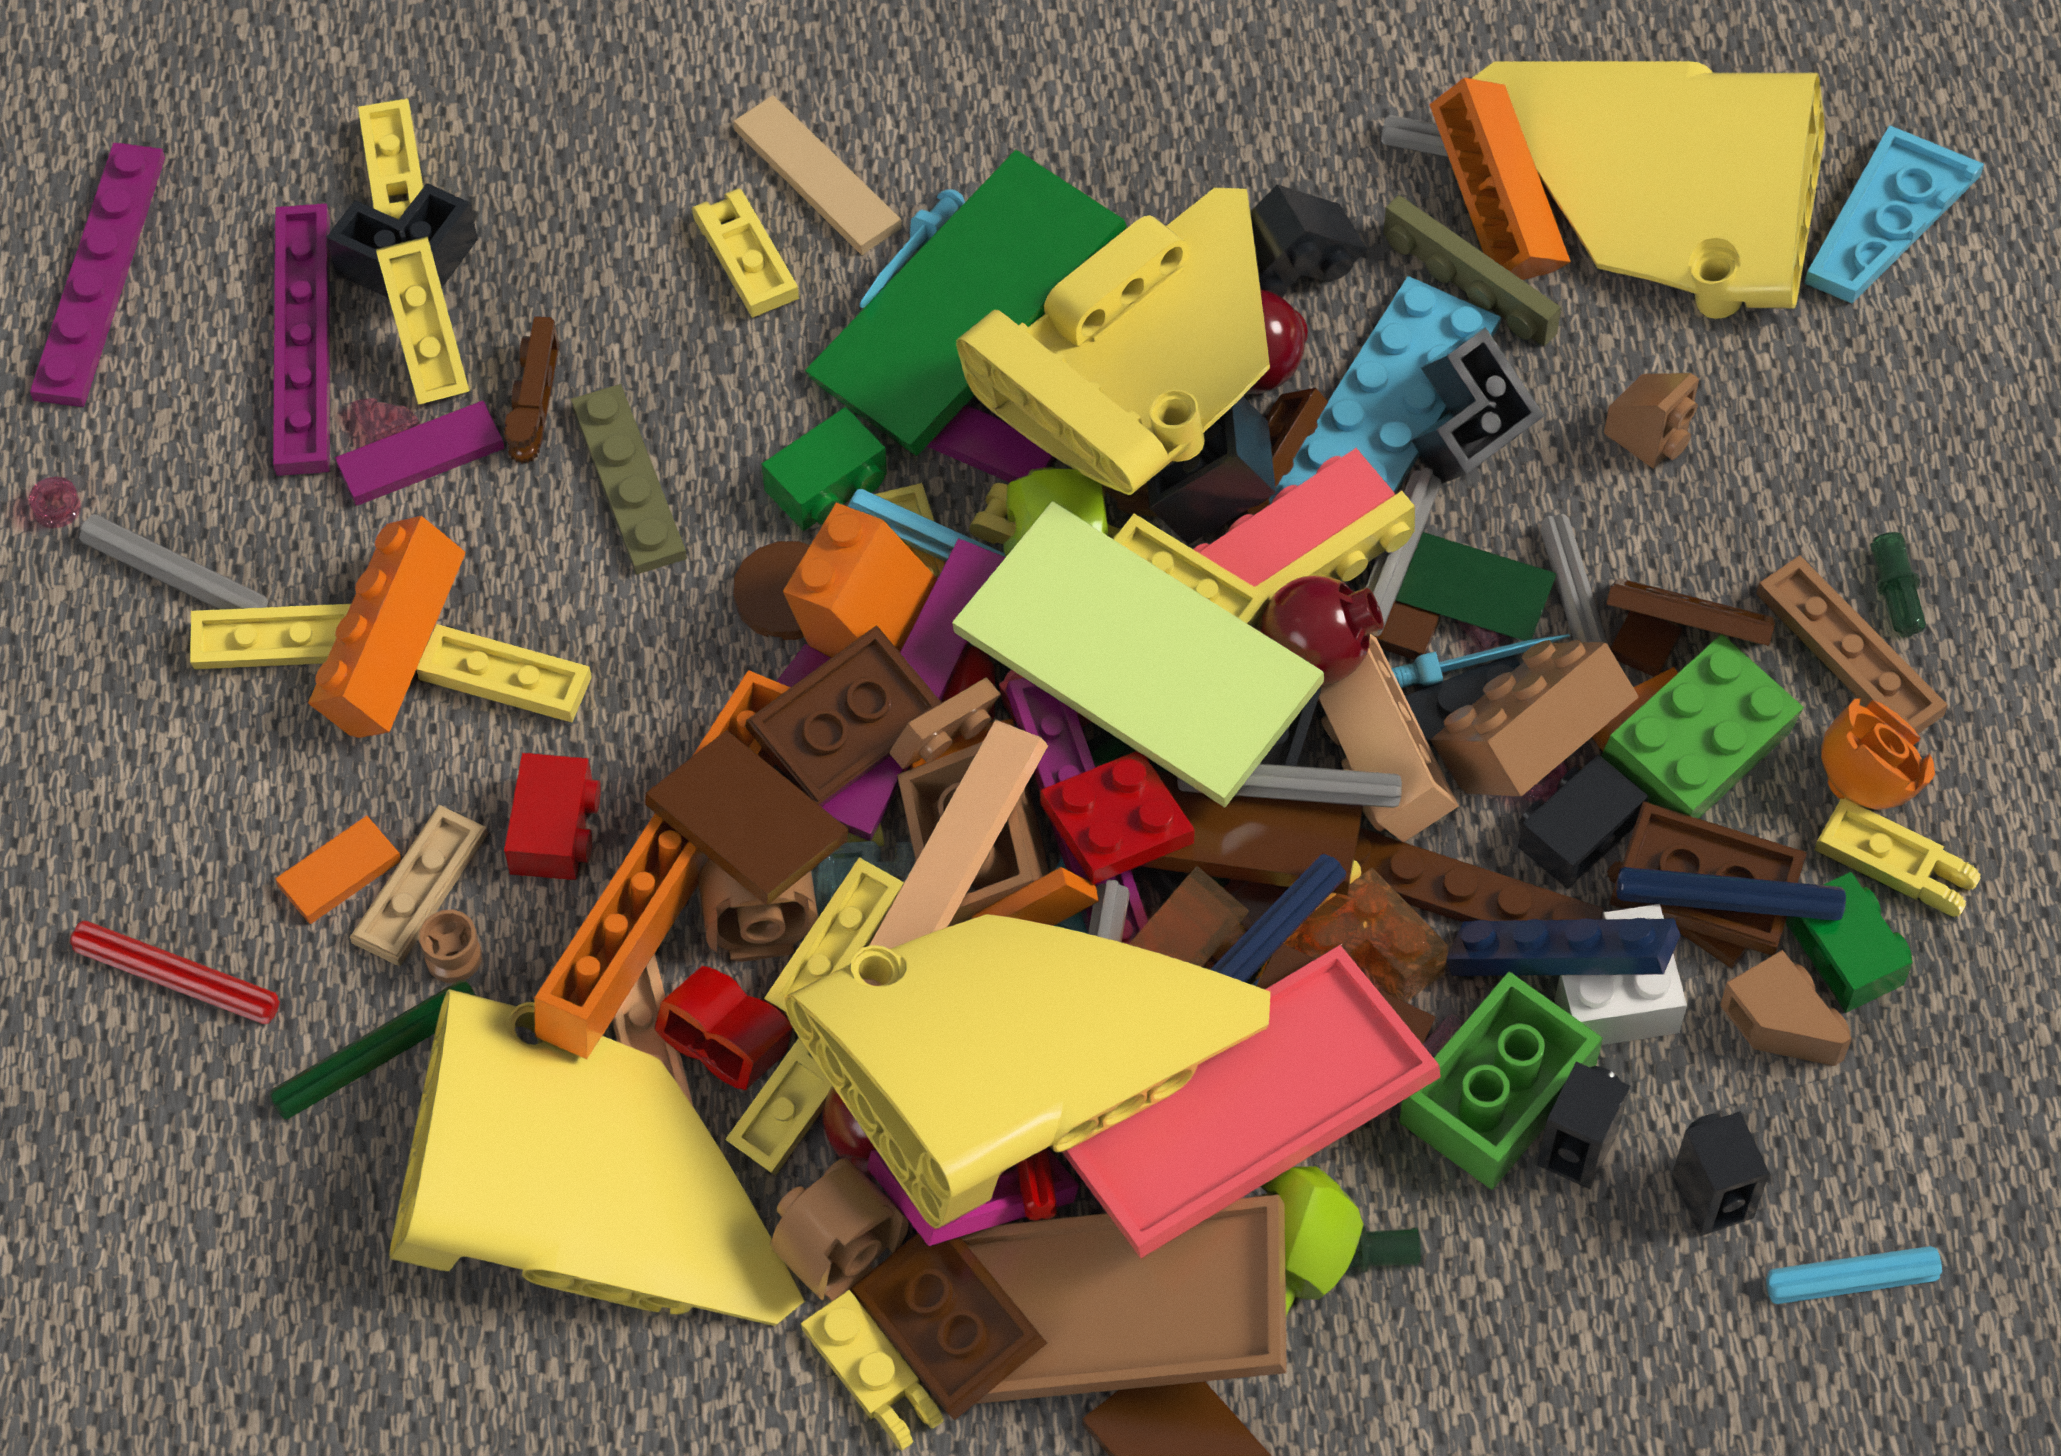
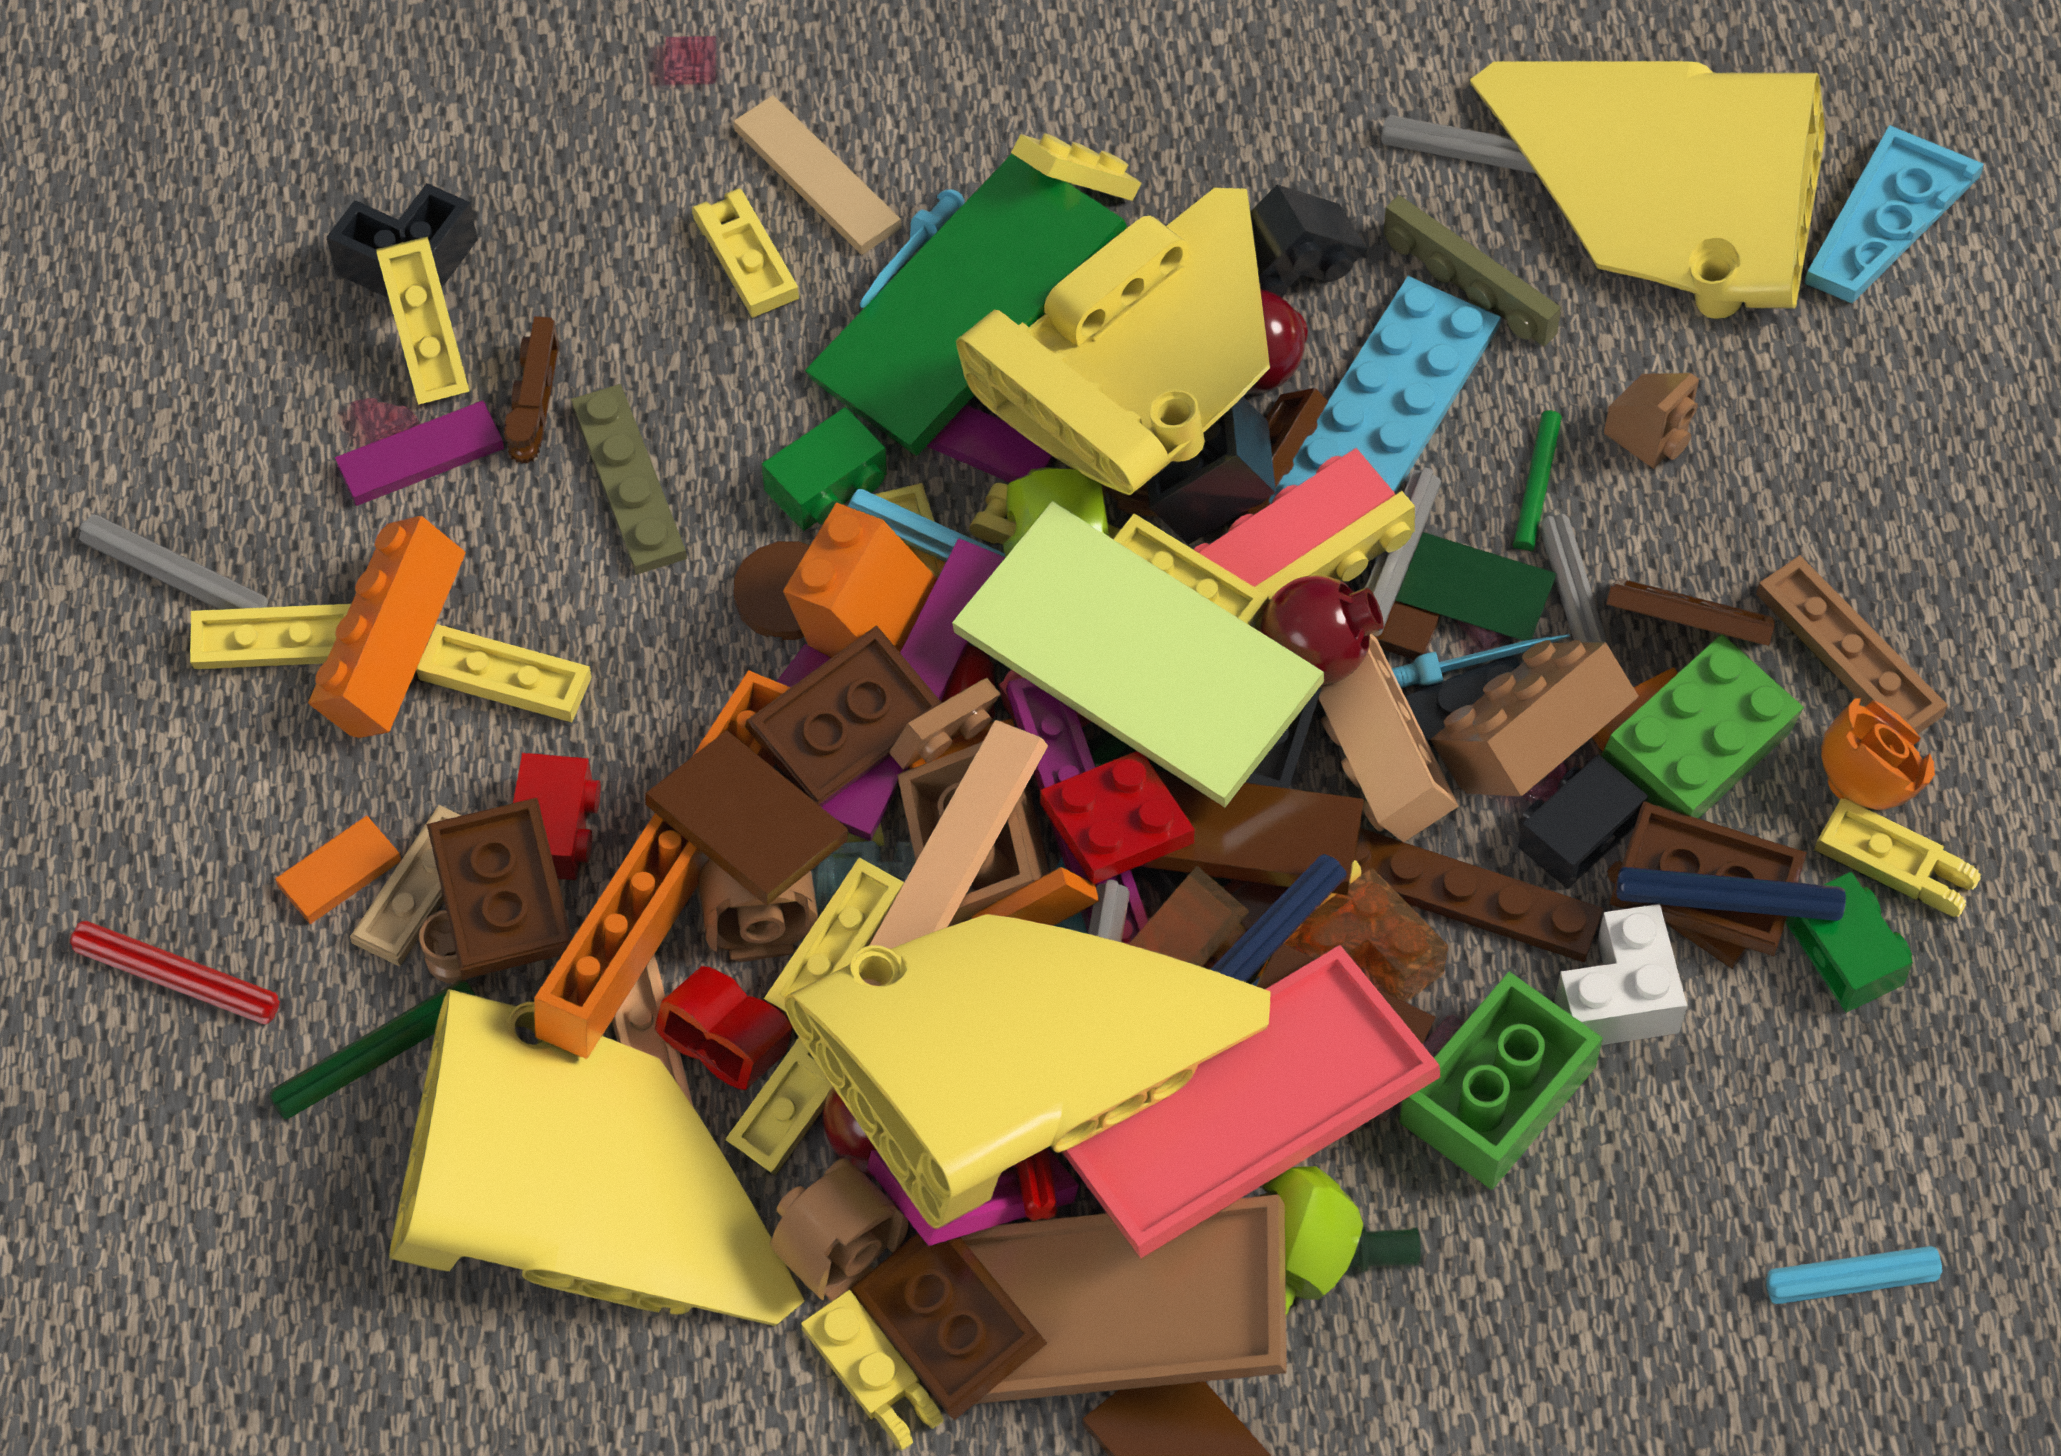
clear pink bush [29,476,81,528] -> none
magenta plate [30,142,165,407] -> none
magenta plate [273,203,330,476] -> none
light yellow plate [358,98,423,220] -> none
light grey axle [1177,764,1402,808] -> none
black brick [1411,327,1545,484] -> none
orange brick [1429,77,1571,280] -> none
dark blue plate [1445,918,1680,976] -> none
black brick [1537,1061,1630,1189] -> none
reddish brown tile [1610,611,1682,677] -> none
black brick [1672,1111,1769,1236] -> none
medium nougat slope [1720,950,1852,1066] -> none
clear green axle [1870,532,1926,638] -> none
none -> reddish brown tile [427,798,572,980]
none -> clear pink tile [664,36,717,85]
none -> light yellow plate [1011,133,1142,201]
none -> green bar [1513,410,1562,552]

